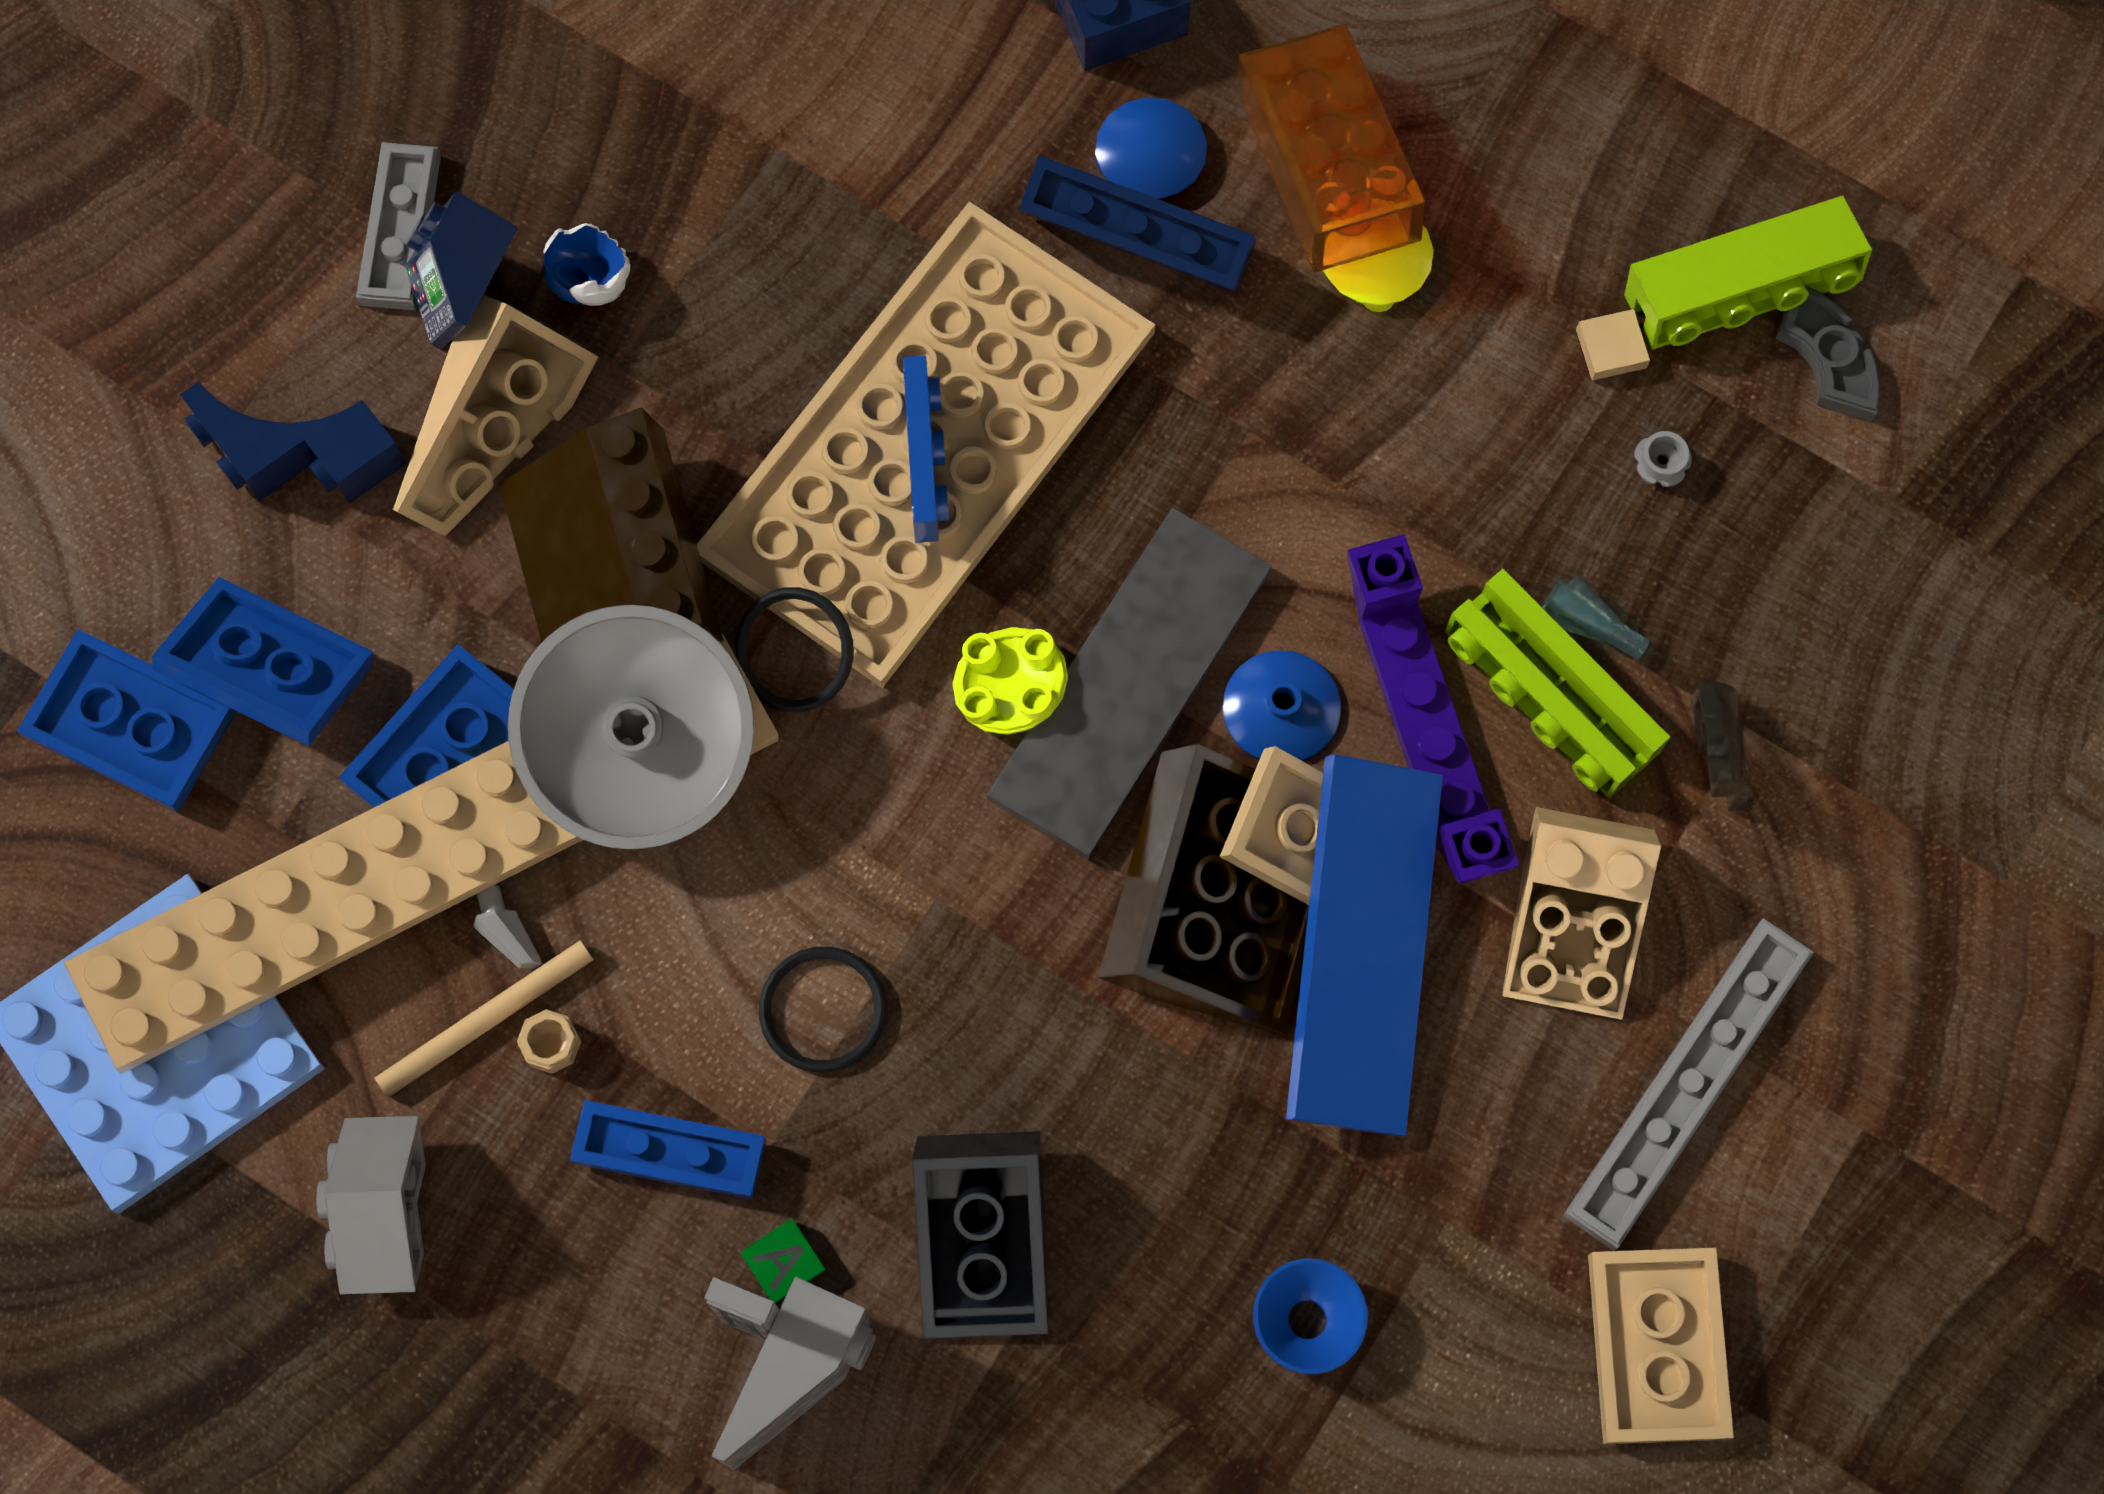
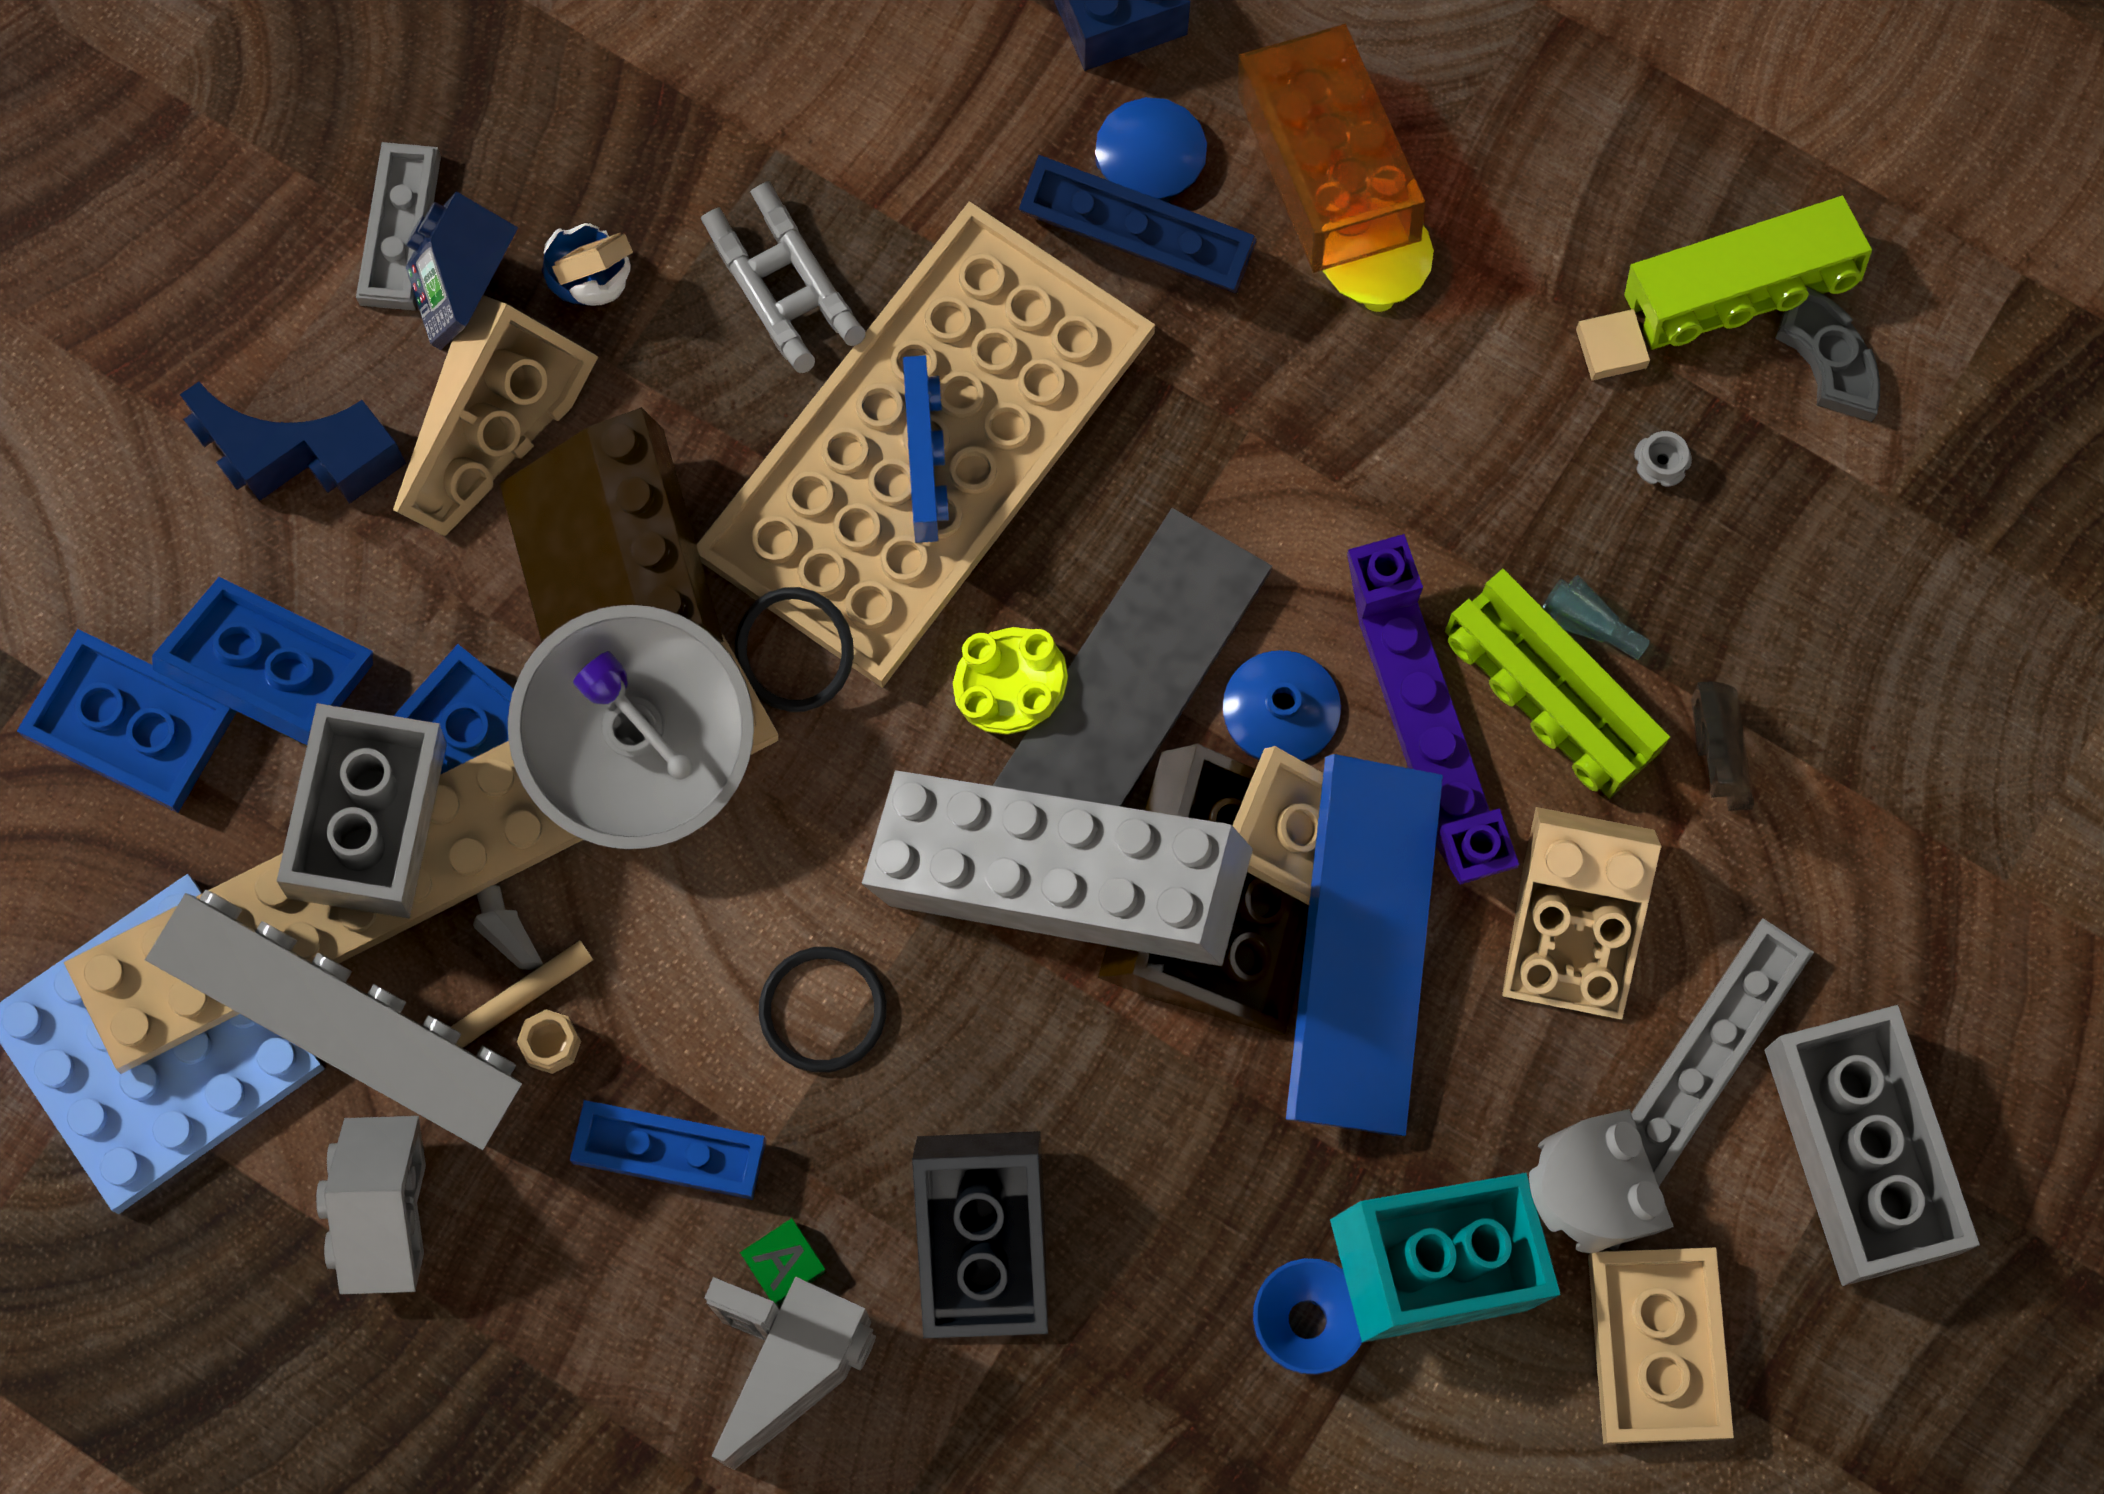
none -> light grey brick [145,889,522,1150]
none -> light grey brick [277,703,447,919]
none -> tan tile [552,233,633,285]
none -> hinge [573,651,692,779]
none -> light grey piece [701,181,865,373]
none -> light grey brick [862,770,1253,966]
none -> teal brick [1330,1173,1561,1343]
none -> light grey slope [1529,1109,1674,1253]
none -> light grey brick [1764,1005,1980,1287]

